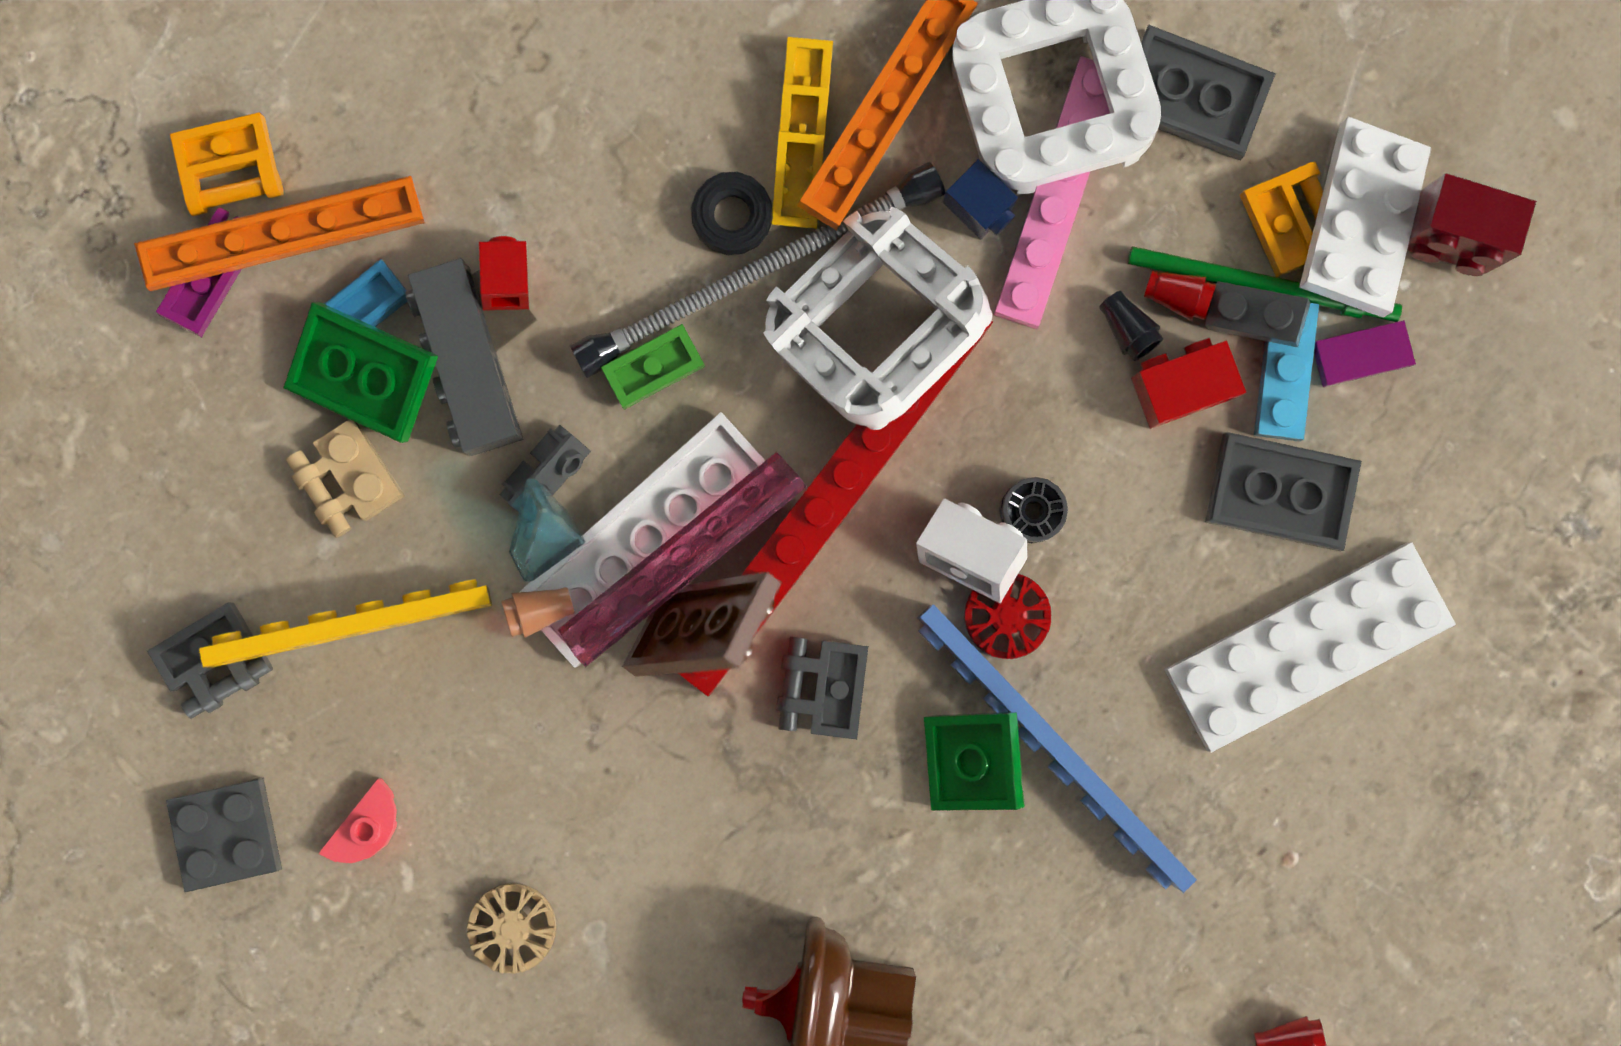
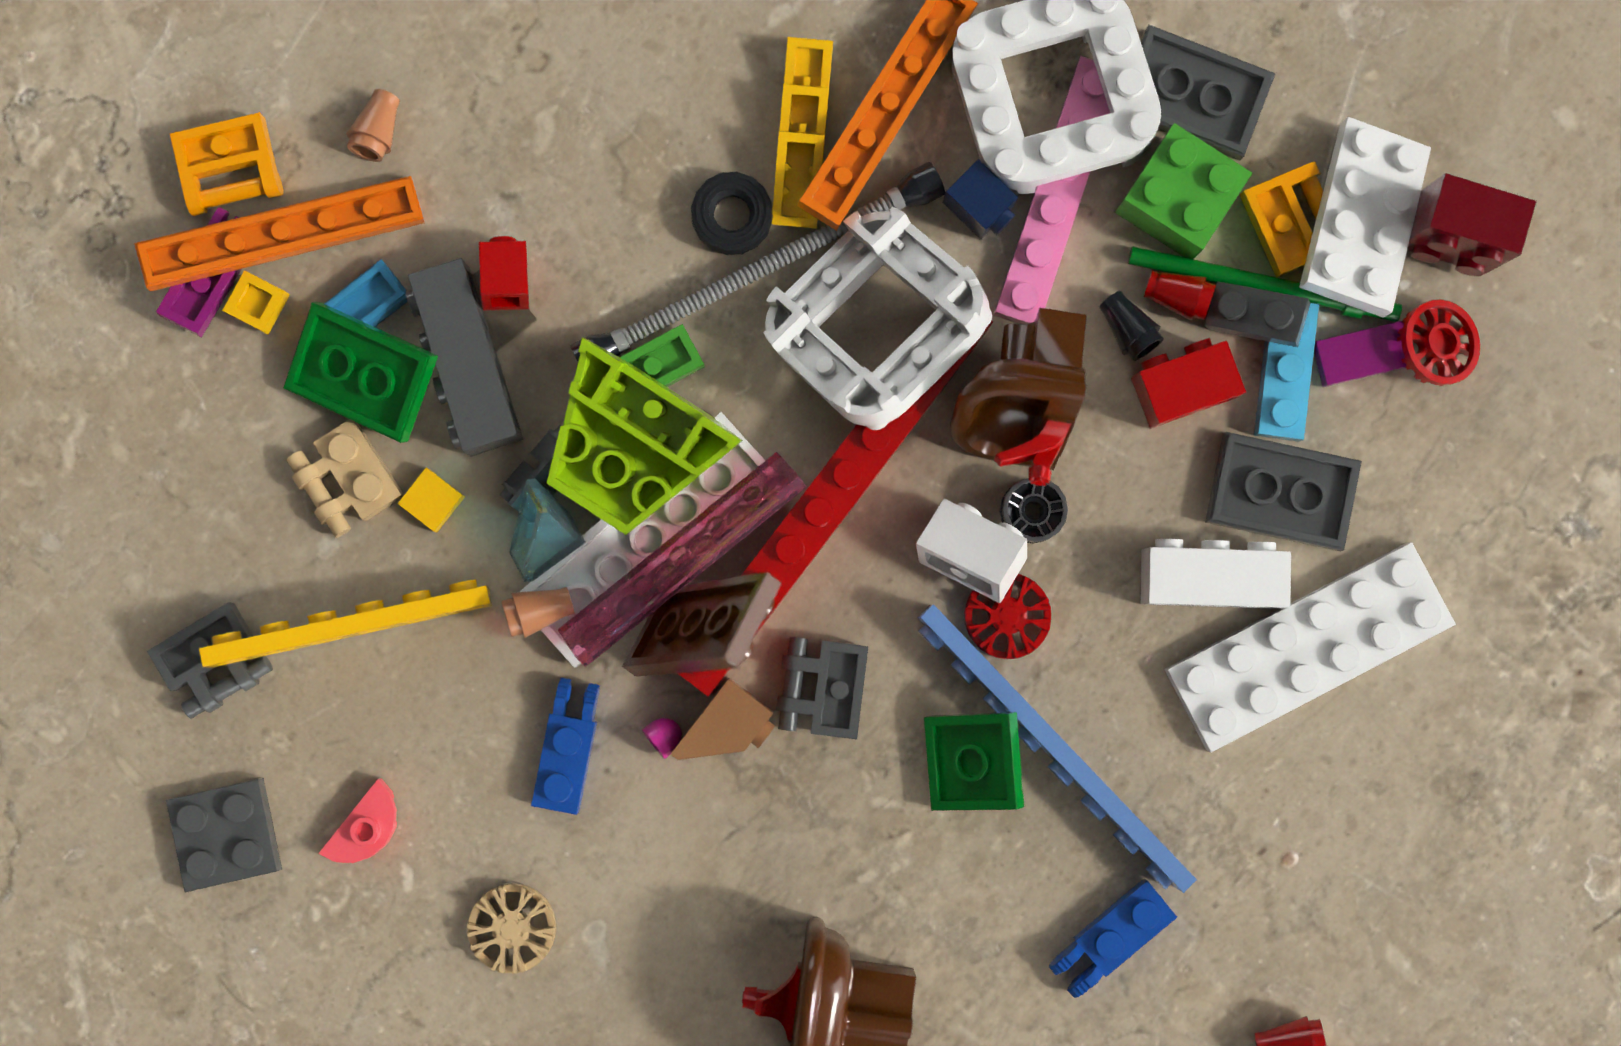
none -> yellow plate [222,270,290,335]
none -> nougat cone [346,89,400,162]
none -> yellow tile [398,467,466,533]
none -> blue hinge [531,678,600,815]
none -> lime wedge [547,337,743,535]
none -> dark pink hinge [642,718,682,759]
none -> medium nougat slope [671,678,775,760]
none -> reddish brown piece [950,308,1087,486]
none -> blue hinge [1049,878,1177,998]
none -> bright green brick [1115,123,1252,259]
none -> white brick [1140,539,1291,609]
none -> red wheel [1397,299,1480,386]

